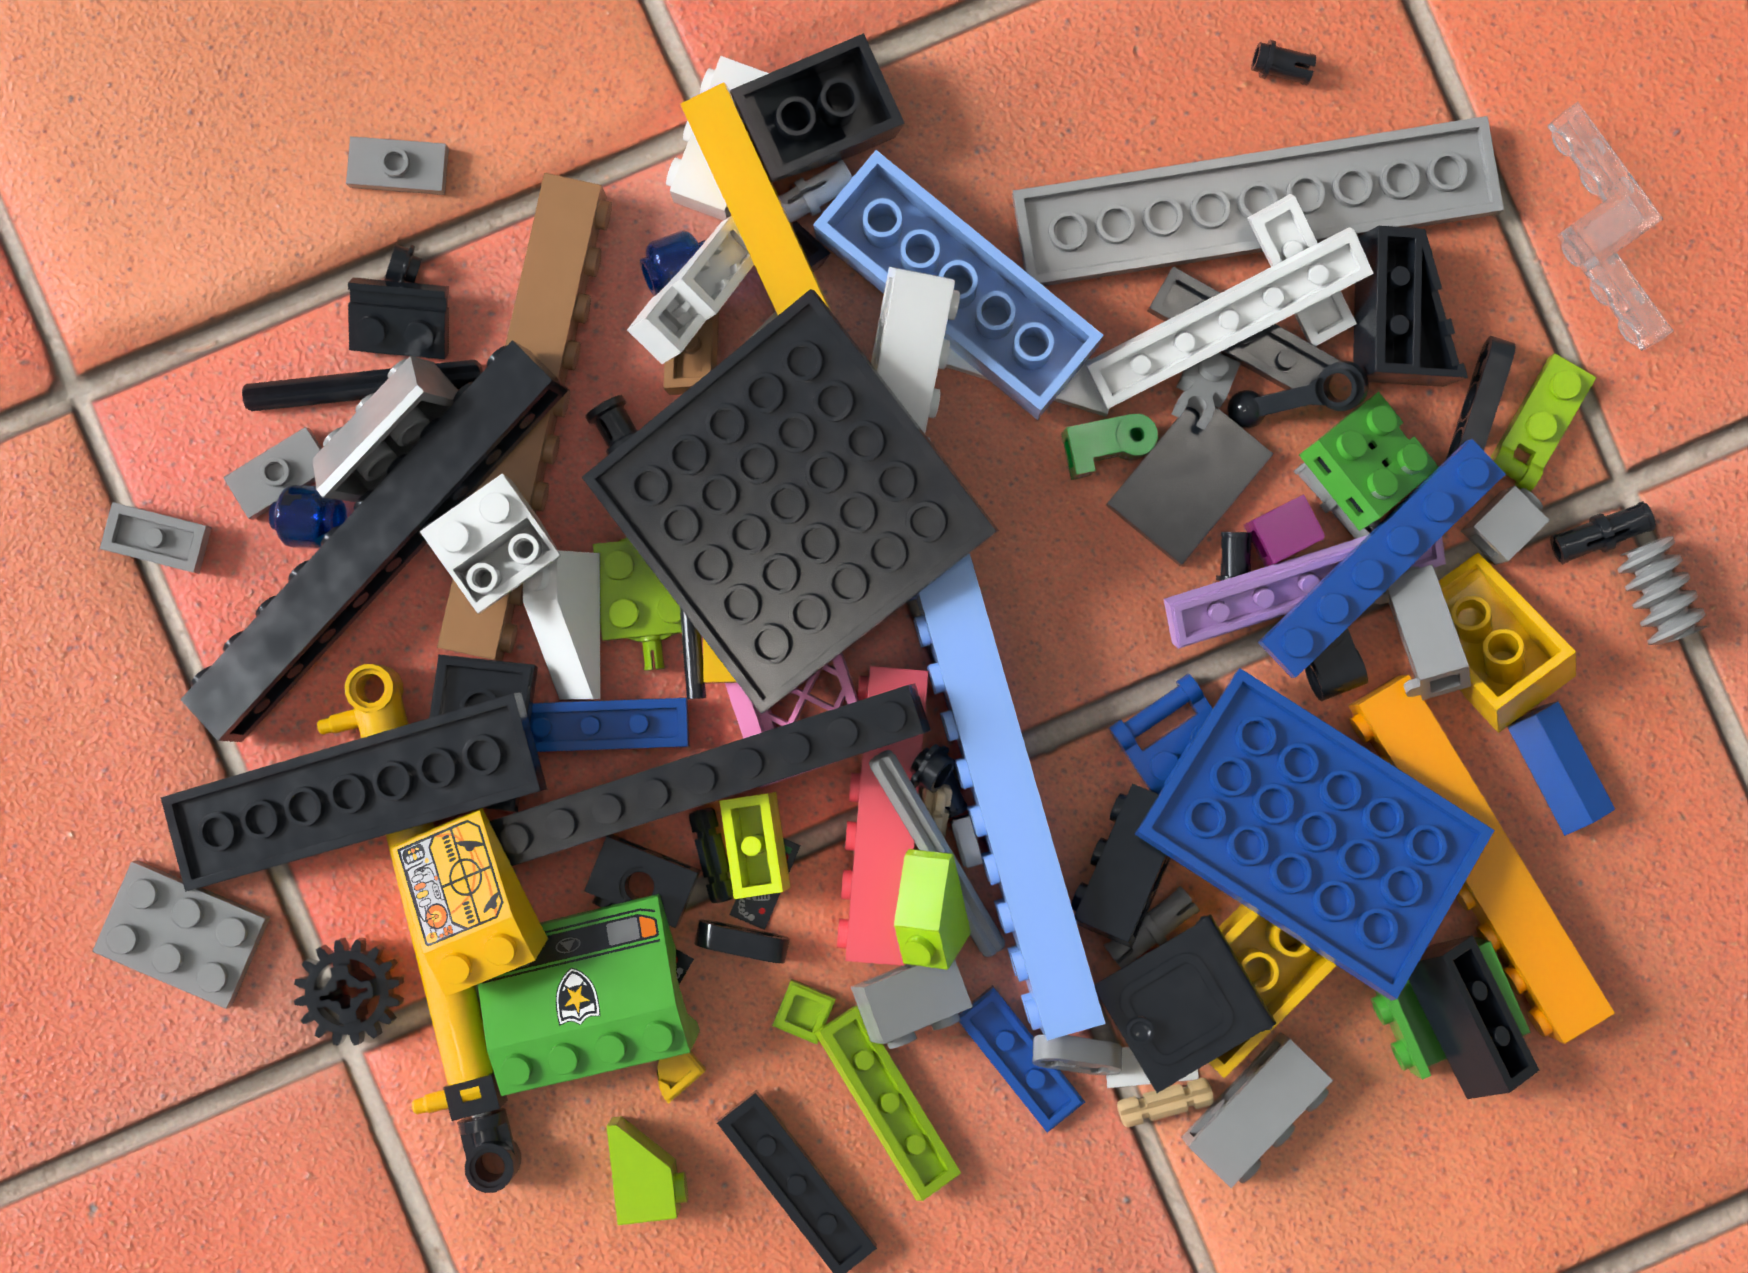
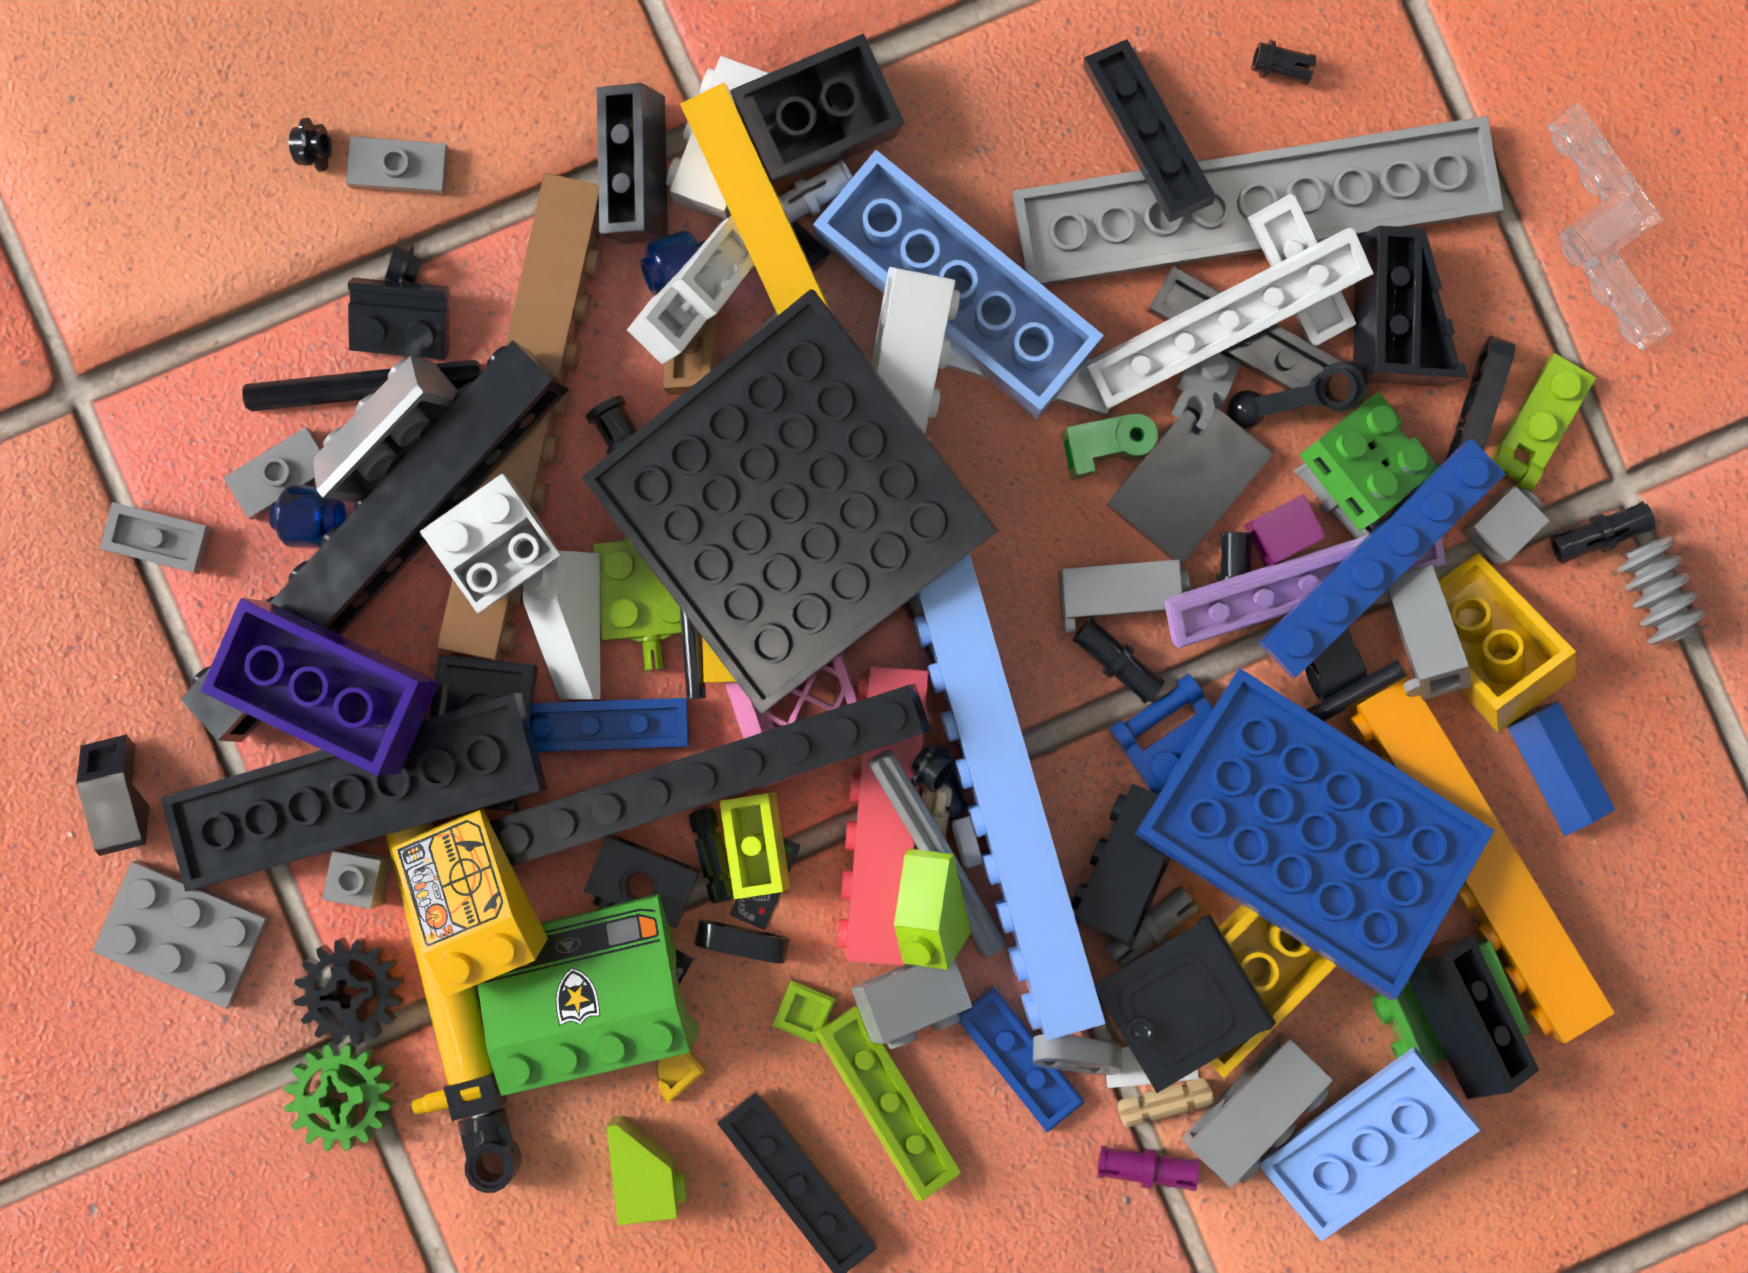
none -> slope [76,734,149,856]
none -> dark purple brick [200,598,440,776]
none -> bright green gear [284,1041,395,1151]
none -> black plate [289,118,332,172]
none -> light grey brick [322,848,392,909]
none -> black brick [597,82,668,244]
none -> light grey brick [1058,559,1190,633]
none -> black pin [1072,617,1165,704]
none -> black plate [1083,39,1215,223]
none -> magenta pin [1097,1145,1199,1192]
none -> light blue plate [1259,1046,1480,1242]
none -> black bar [1305,660,1408,721]

